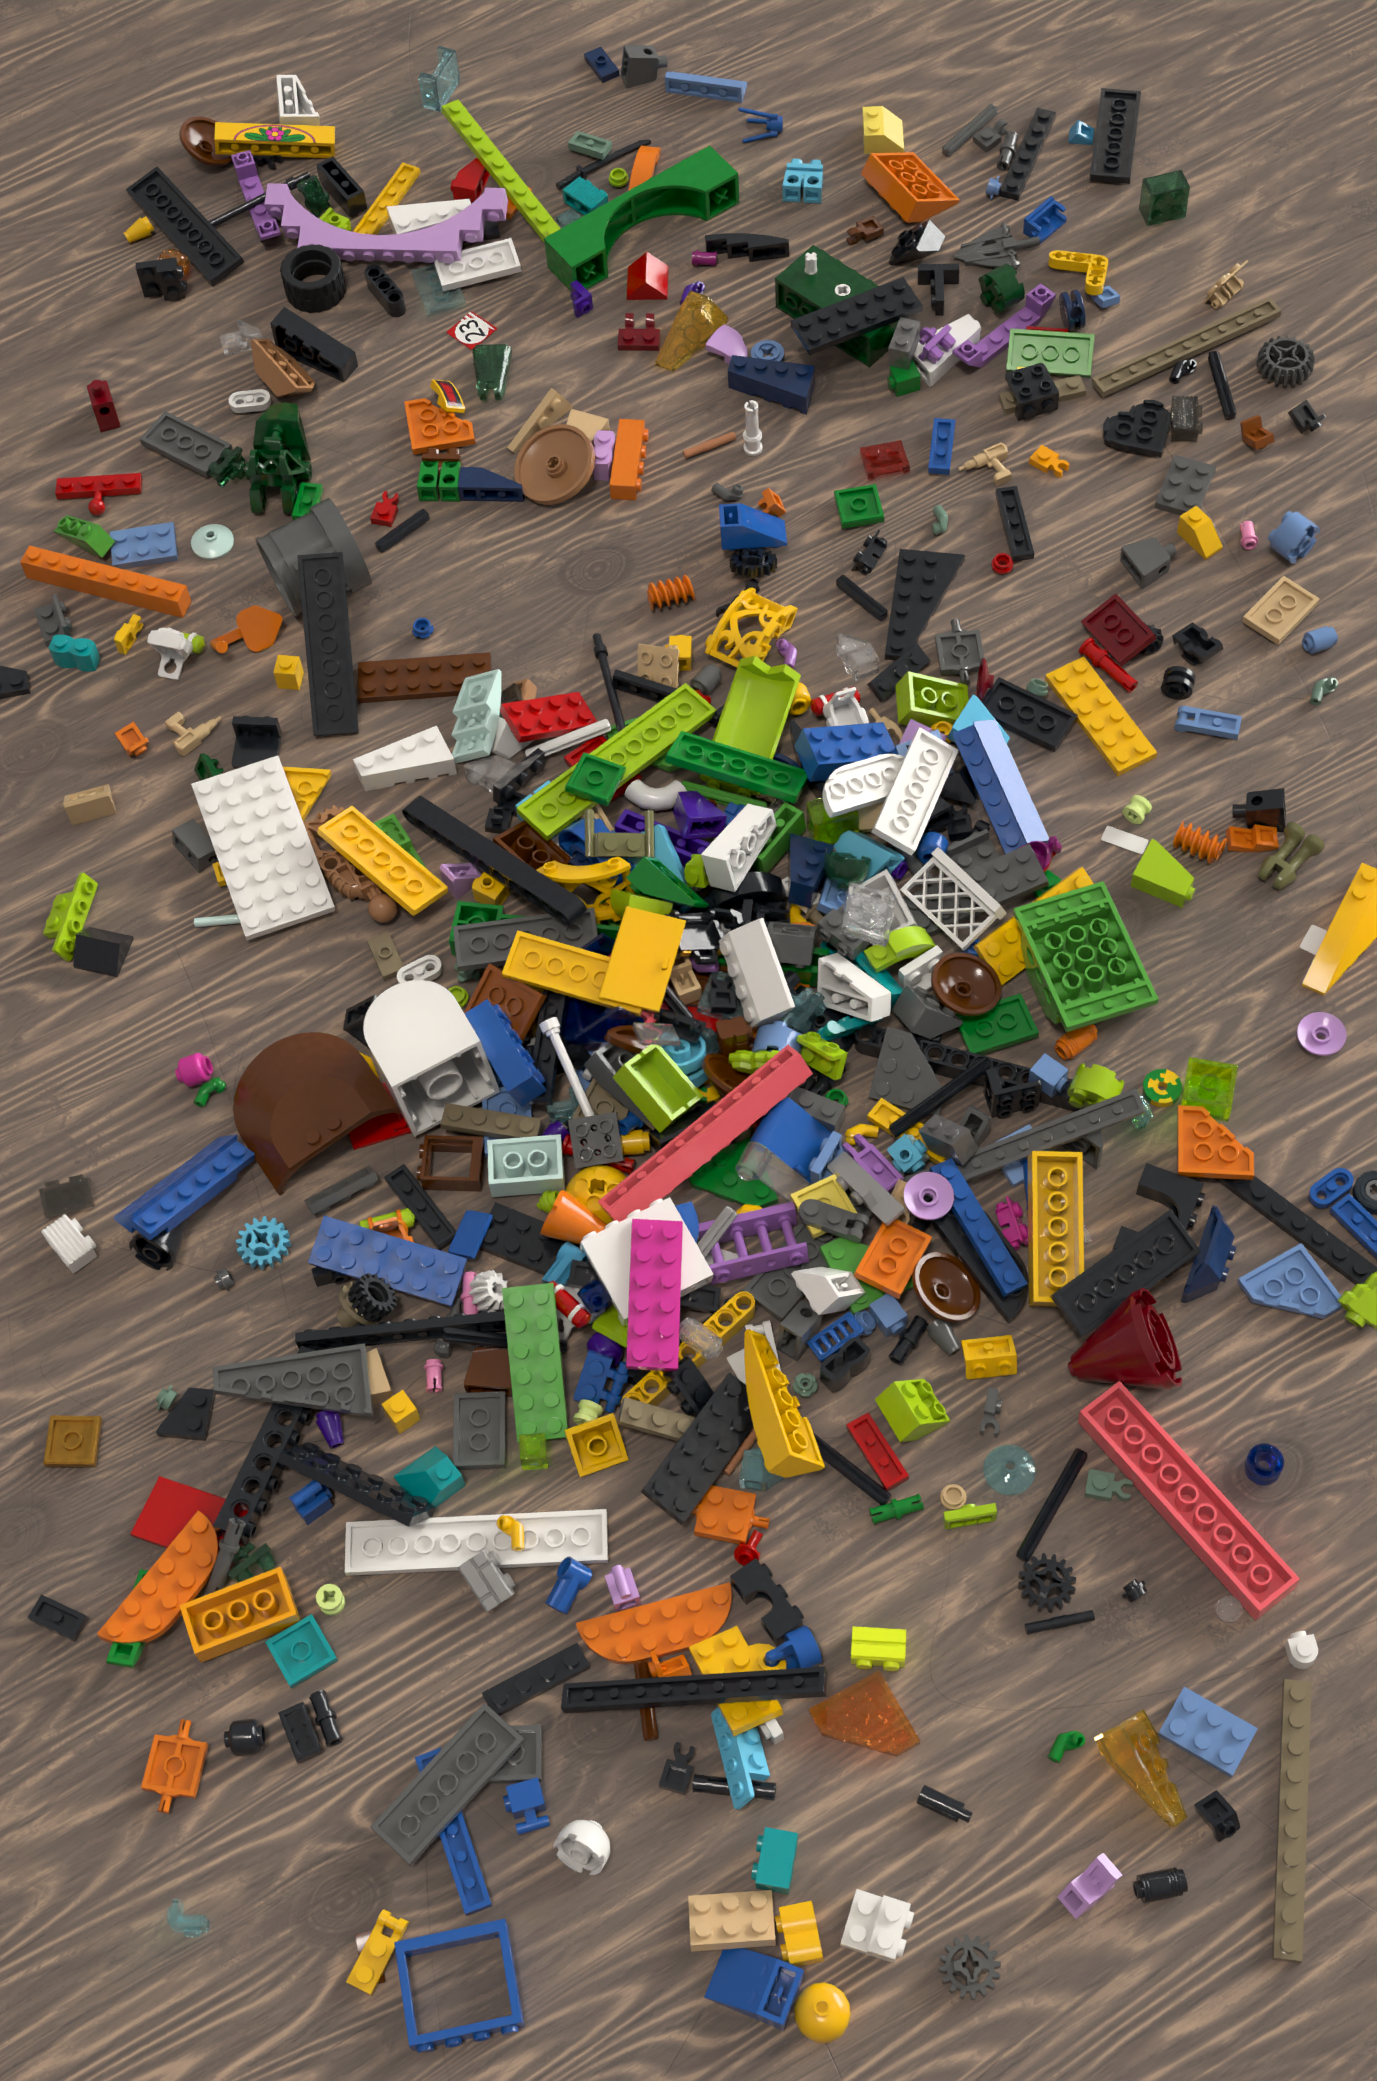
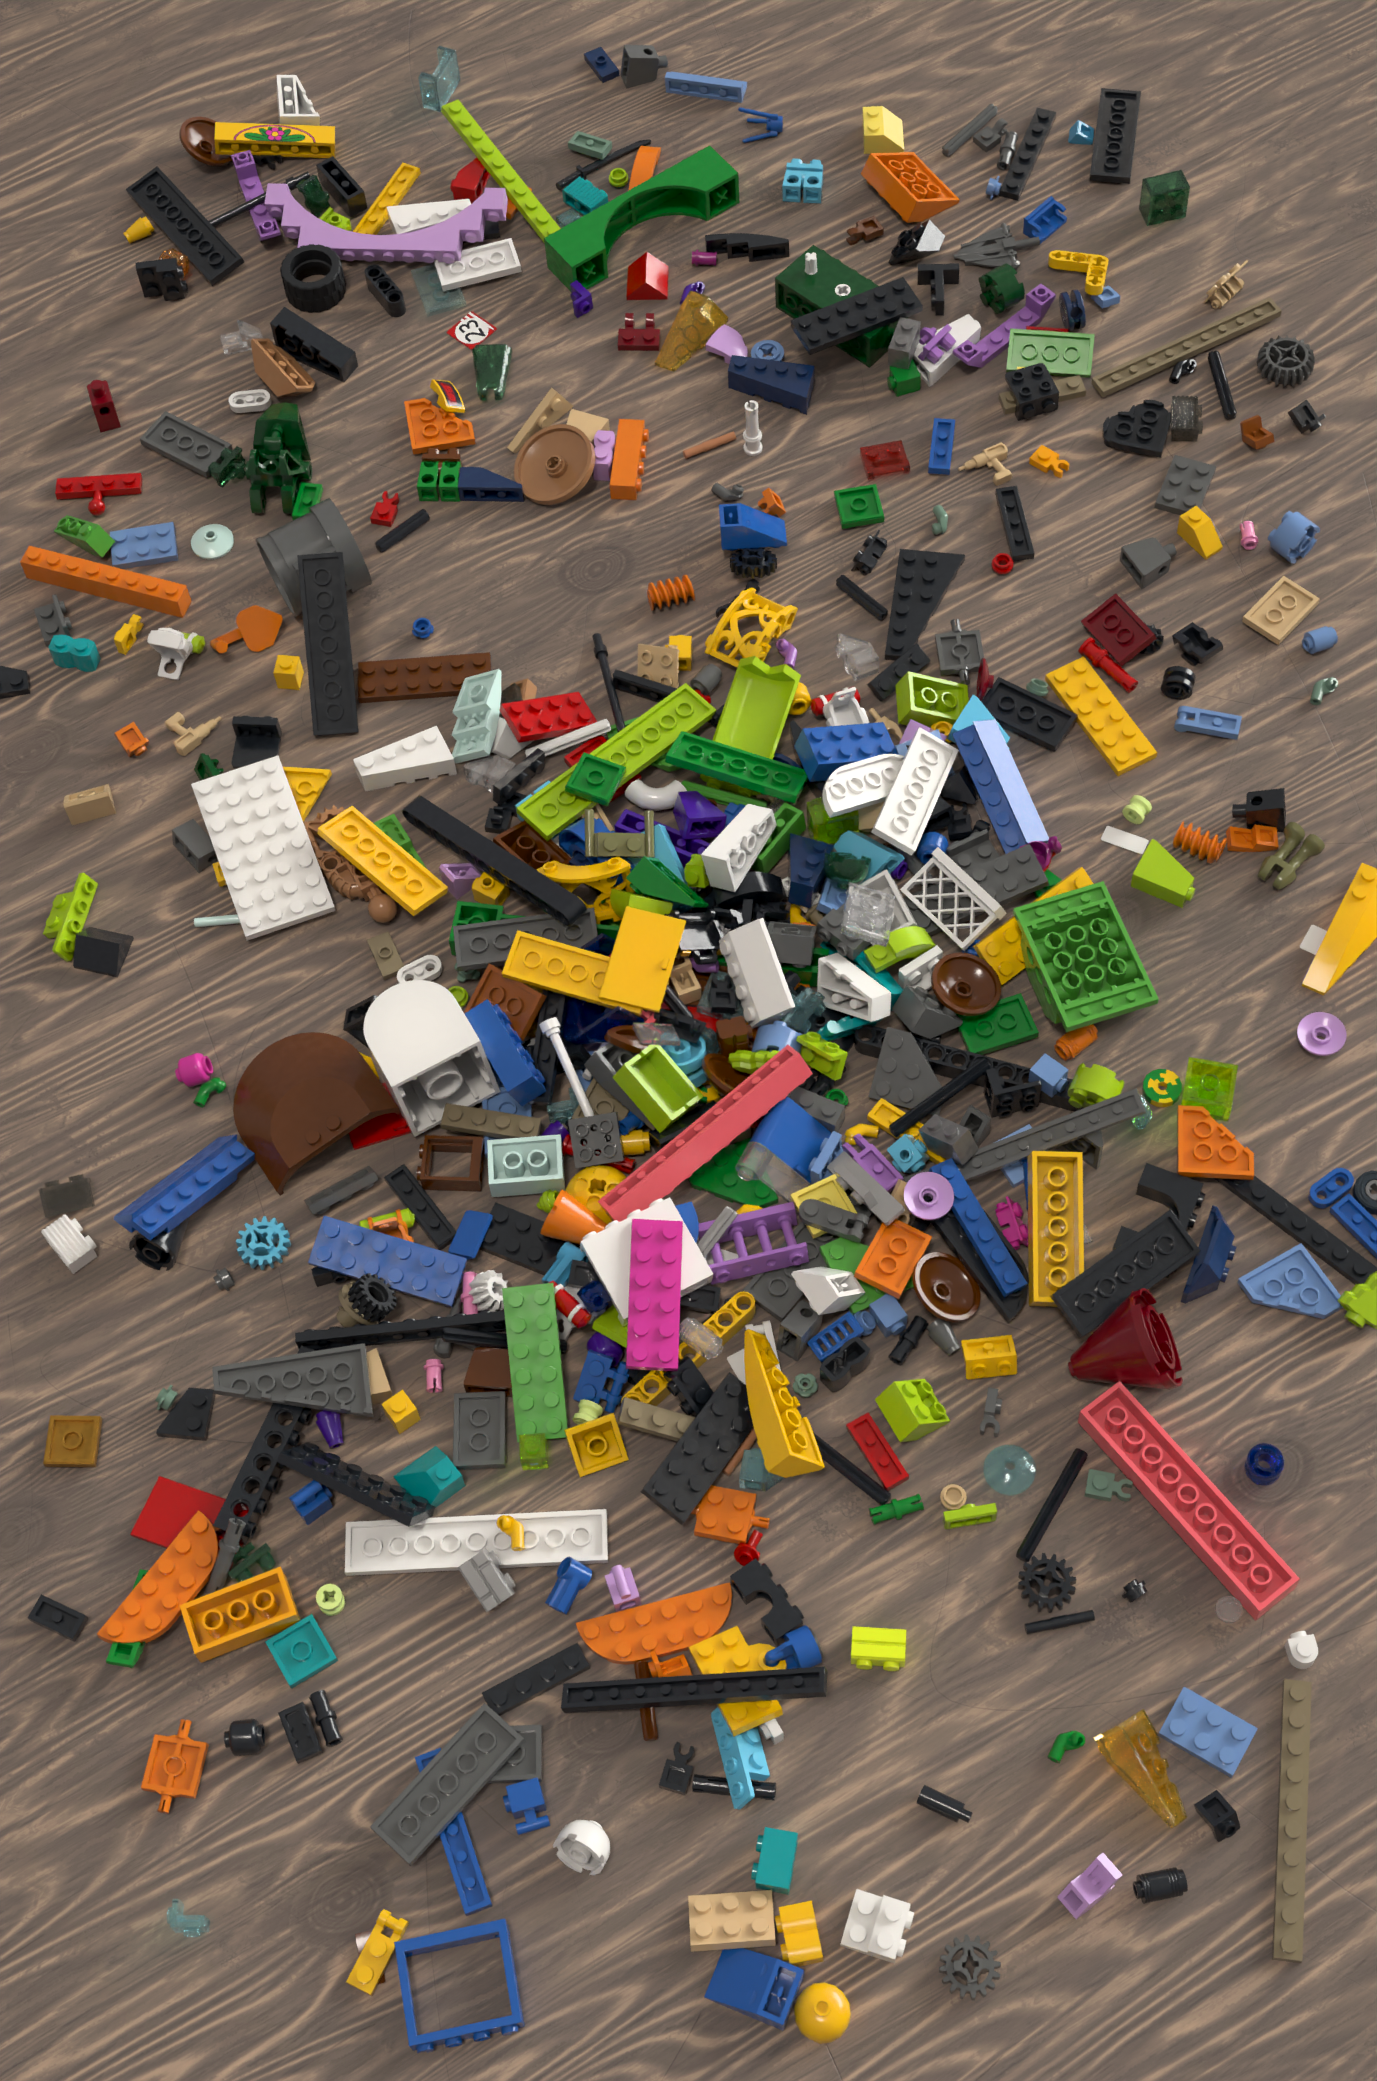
clear orange plate [808,1670,920,1757] -> none

